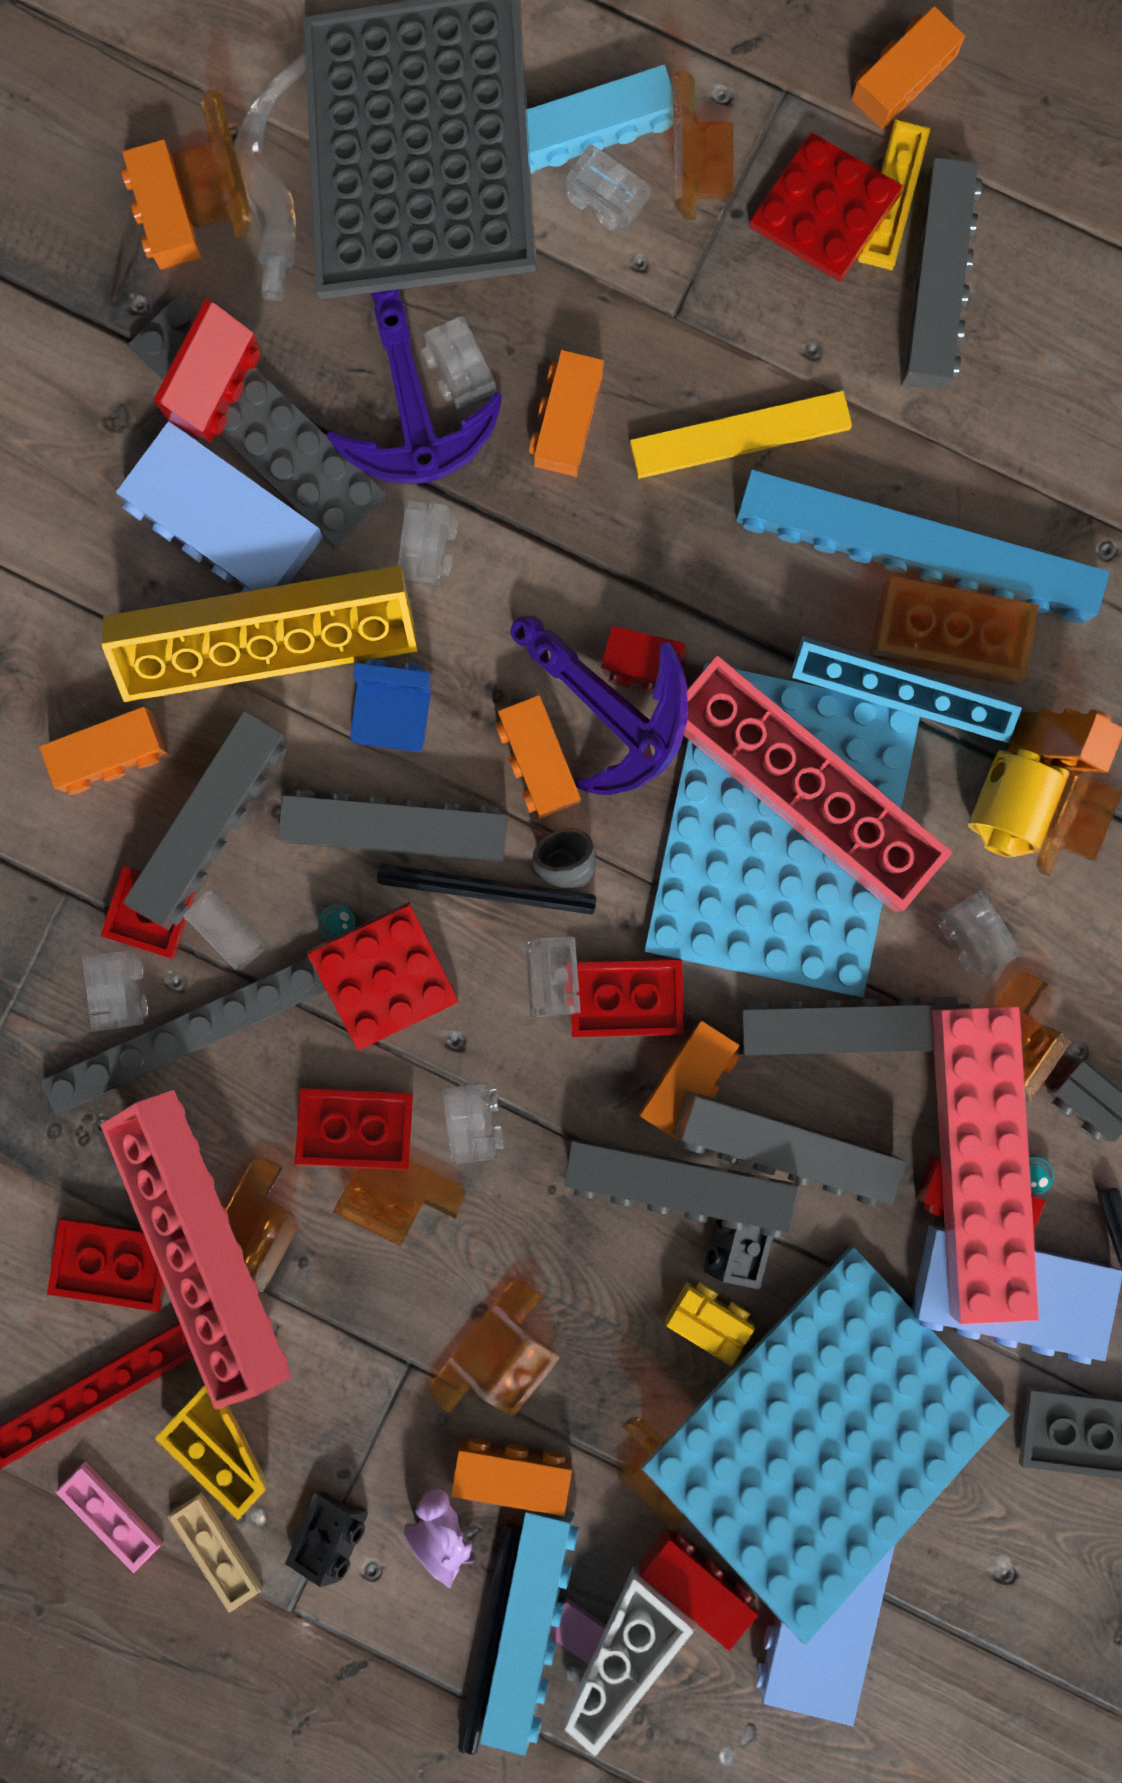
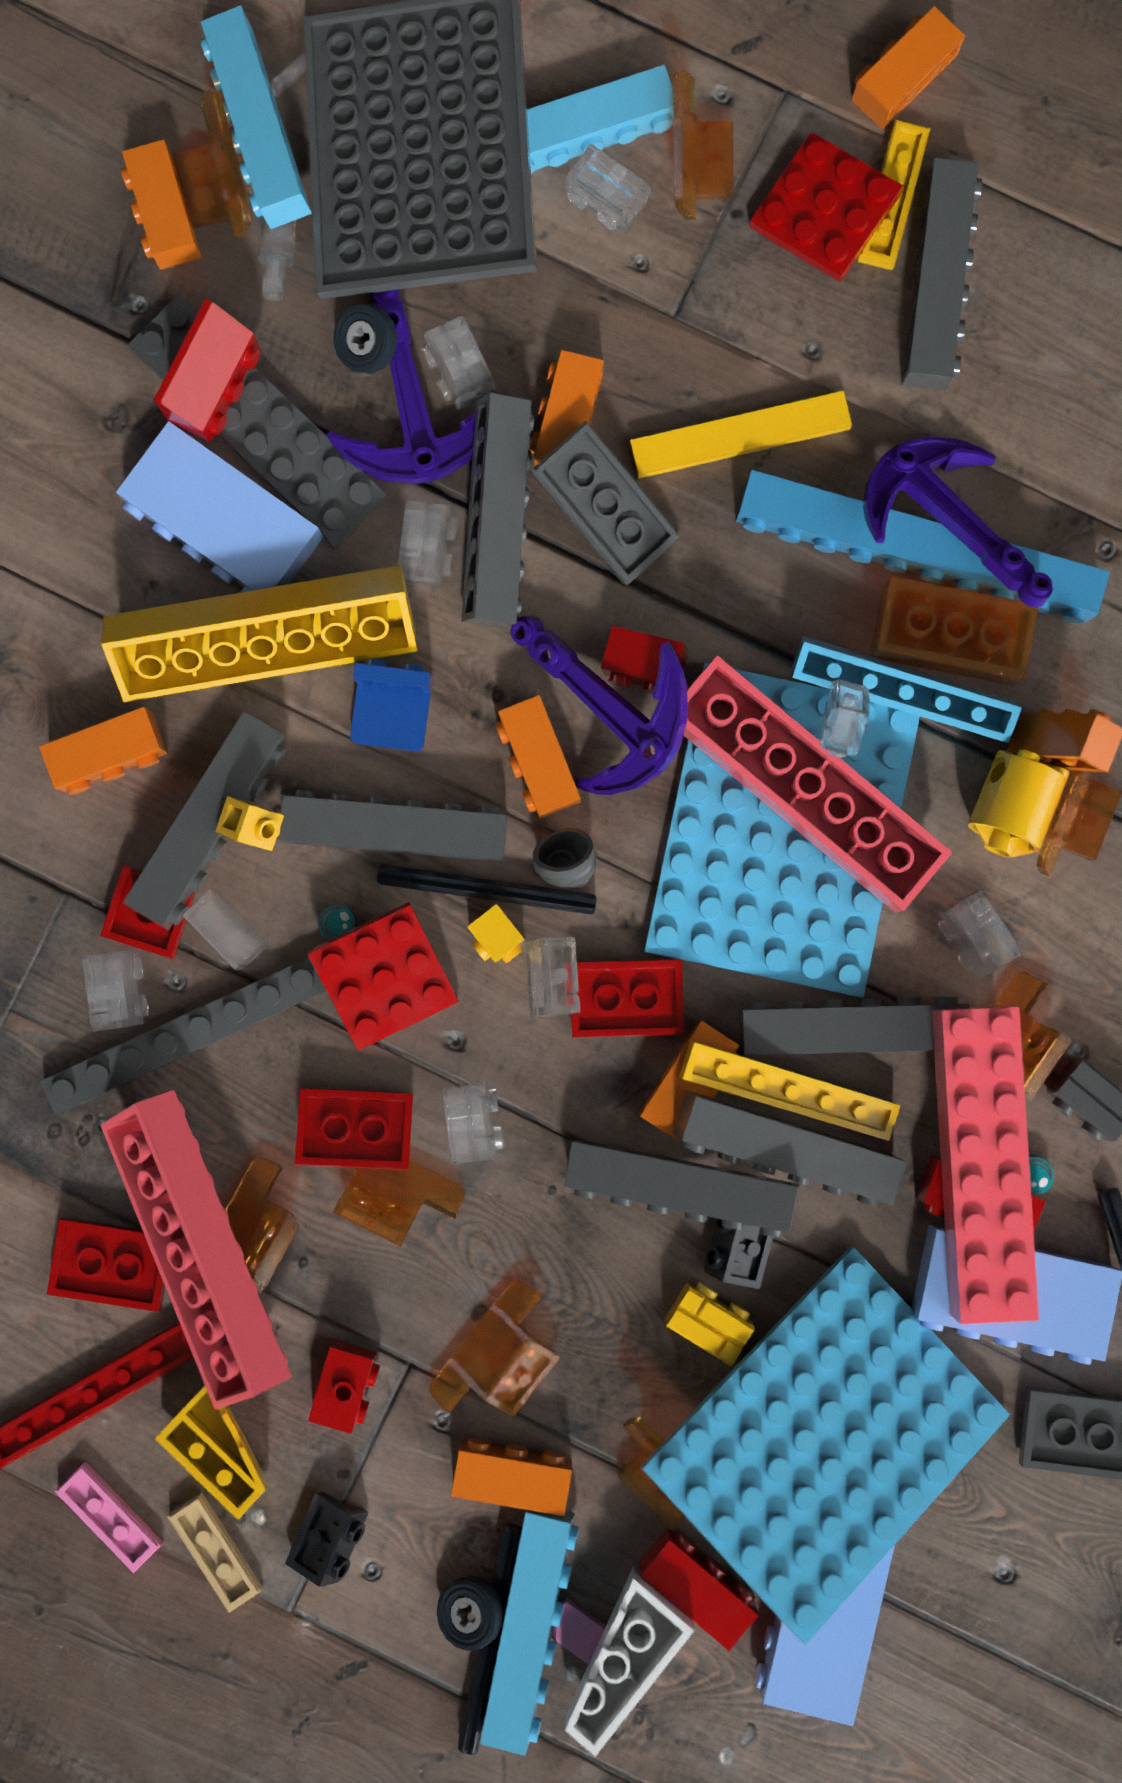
lavender piece [403,1488,475,1588] -> none
none -> medium azure brick [200,5,312,229]
none -> yellow brick [215,796,284,851]
none -> red brick [308,1339,381,1434]
none -> black bush [333,304,397,373]
none -> black bush [436,1576,504,1651]
none -> dark grey brick [461,392,534,628]
none -> yellow brick [467,904,525,964]
none -> dark grey tile [529,421,680,586]
none -> yellow plate [679,1040,901,1141]
none -> clear brick [820,679,869,757]
none -> dark purple piece [863,436,1053,608]

